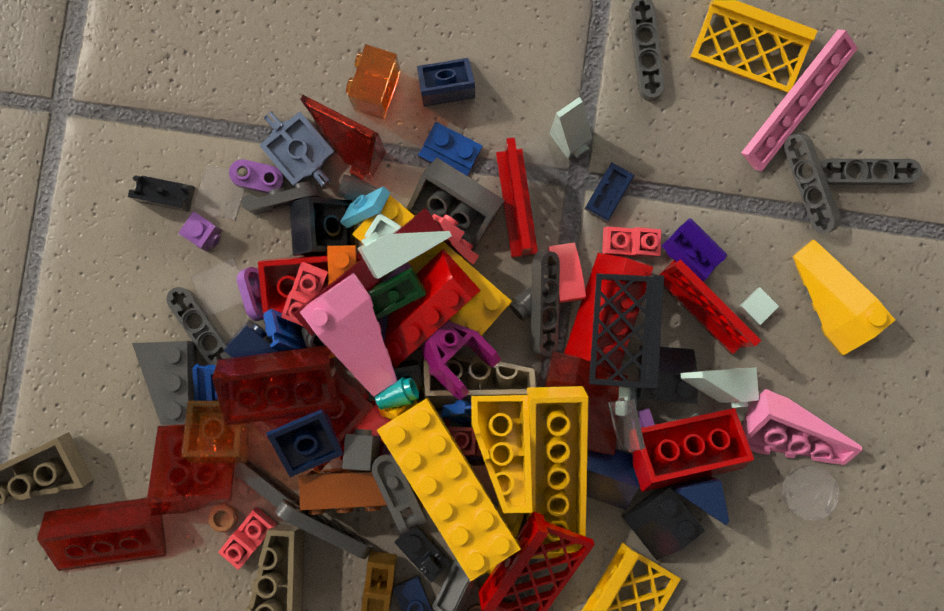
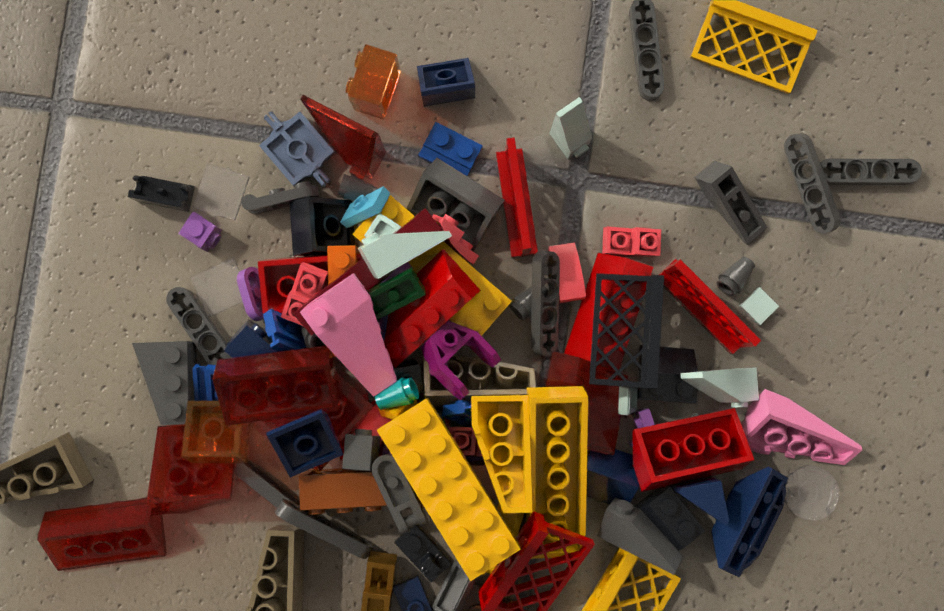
medium nougat tile [208,504,238,533] -> none
coral slope [218,507,277,570] -> none
medium lavender plate [229,159,283,194] -> none
dark blue plate [584,162,635,222] -> none
clear piece [608,398,645,452] -> none
dark purple bracket [661,218,727,281] -> none
bright pink plate [741,30,858,172] -> none
yellow wedge [792,239,895,355] -> none
none -> dark grey slope [597,497,684,575]
none -> dark grey slope [694,161,767,244]
none -> dark blue wedge [711,467,788,577]
none -> dark grey cone [716,256,755,296]

